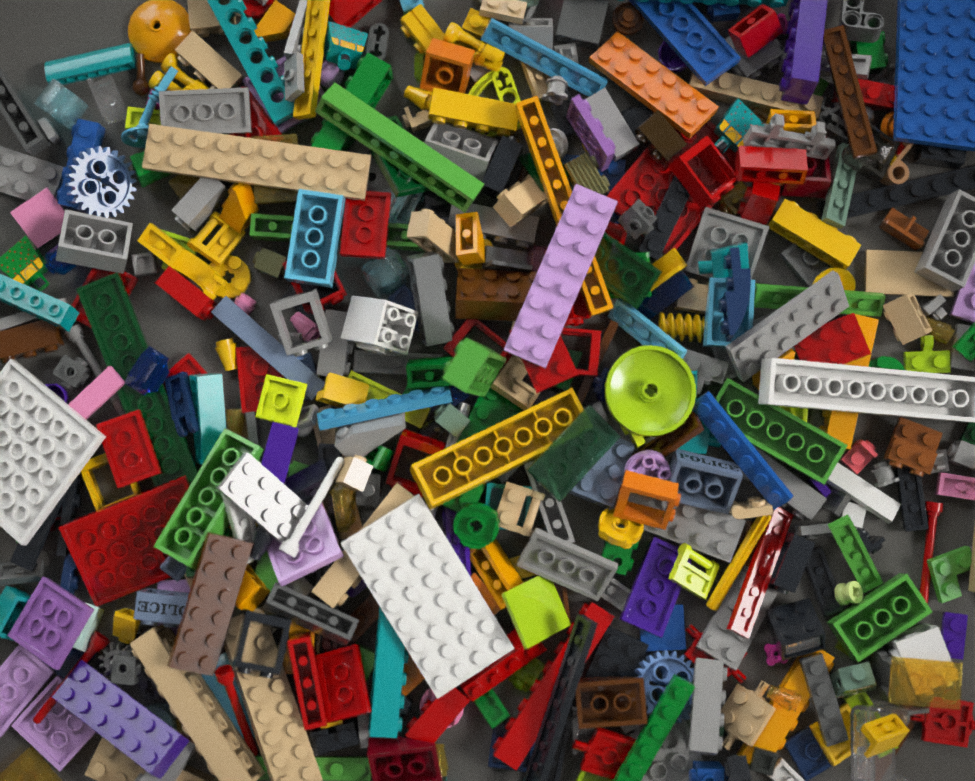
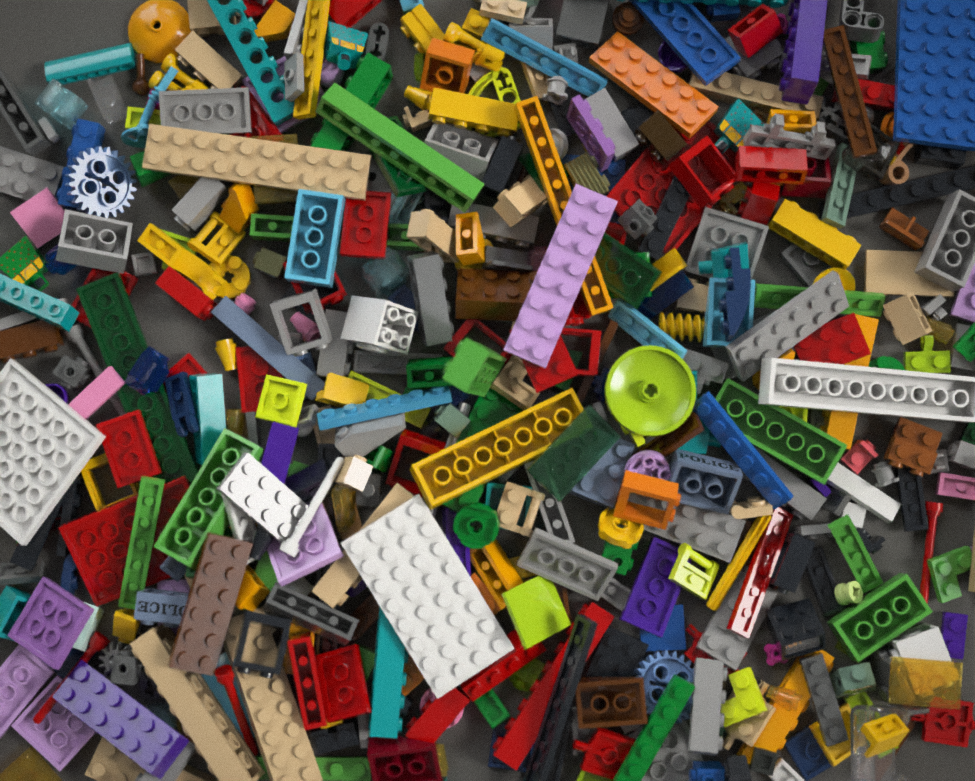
none -> bright green plate [118,476,165,609]
none -> neon yellow plate [720,667,768,727]

